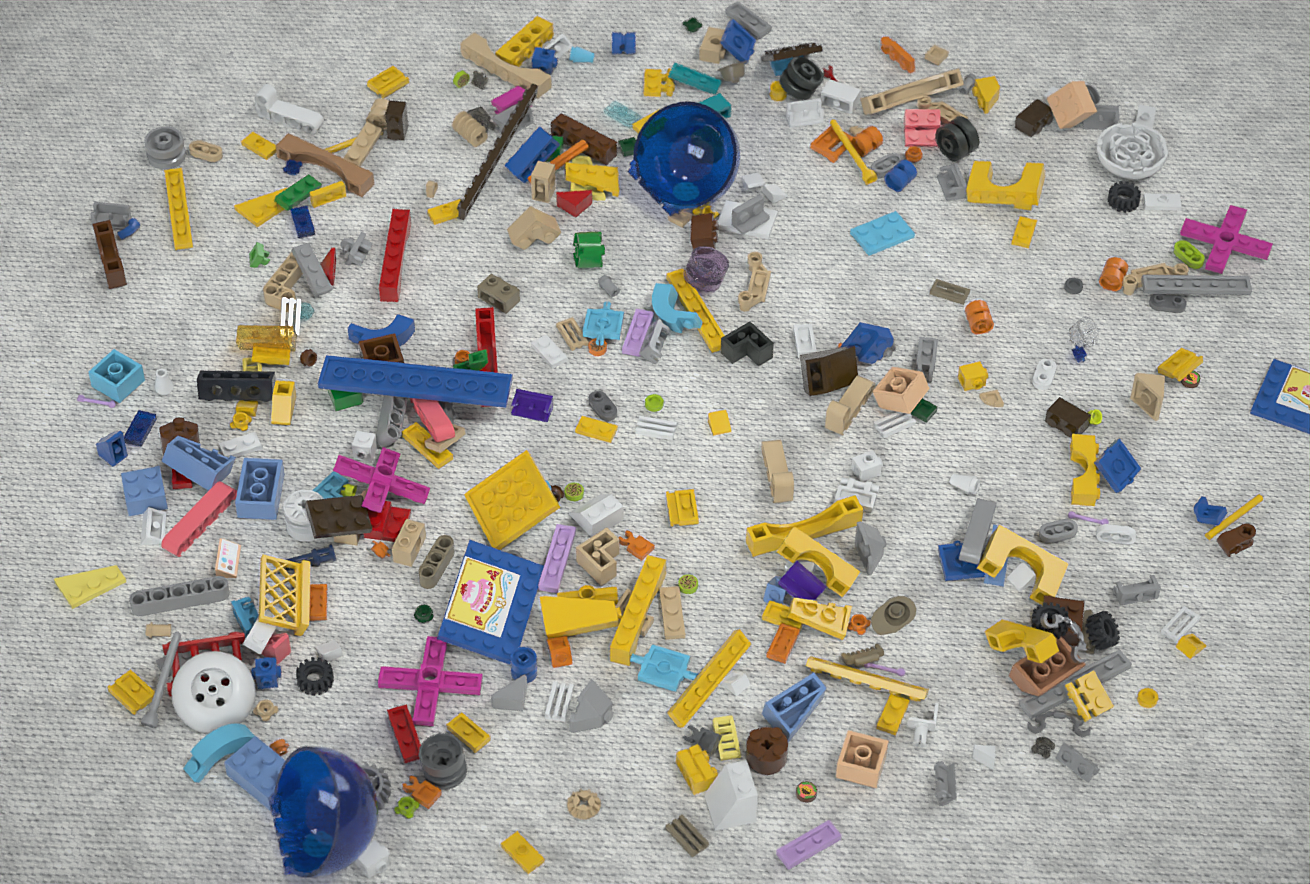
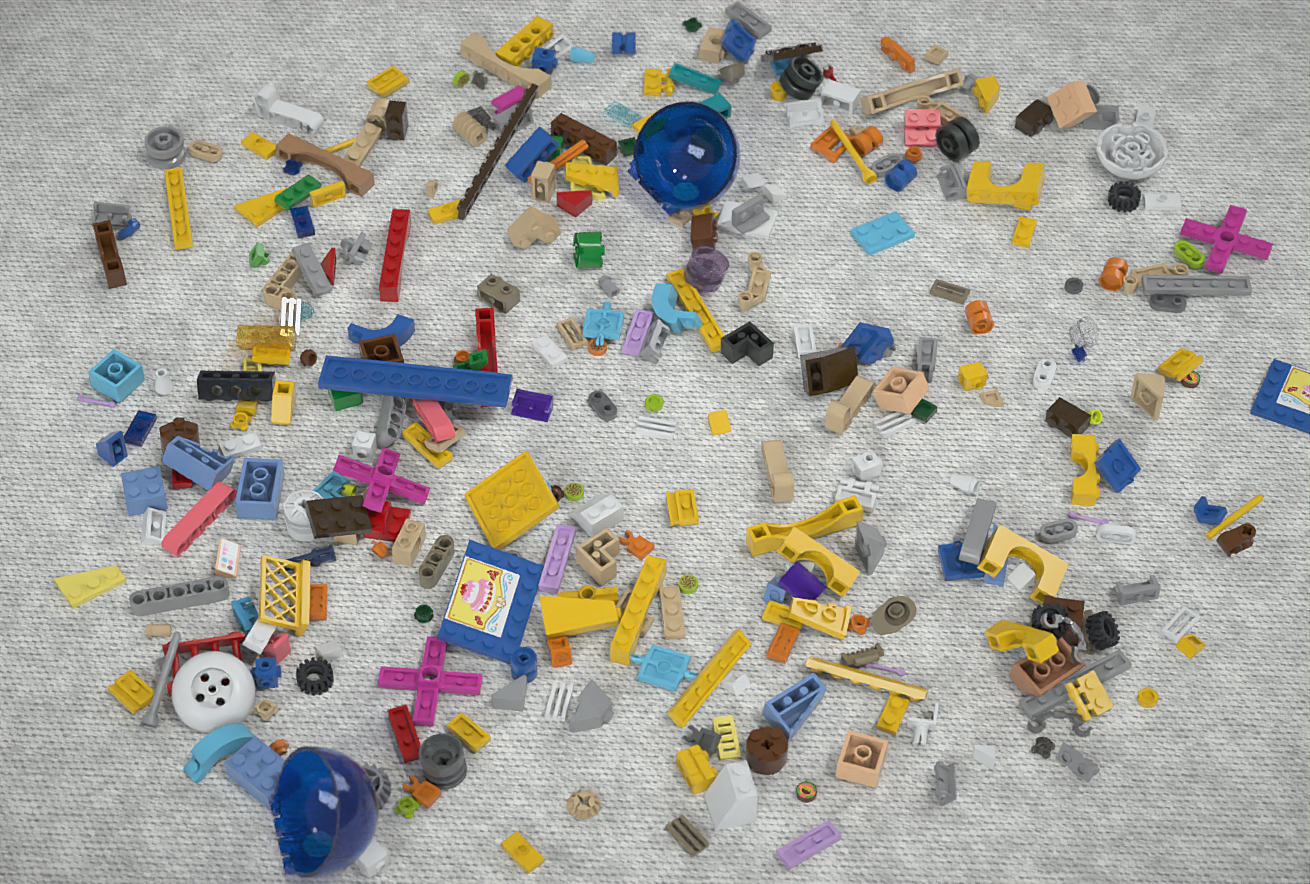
yellow plate [575,416,618,443] -> none

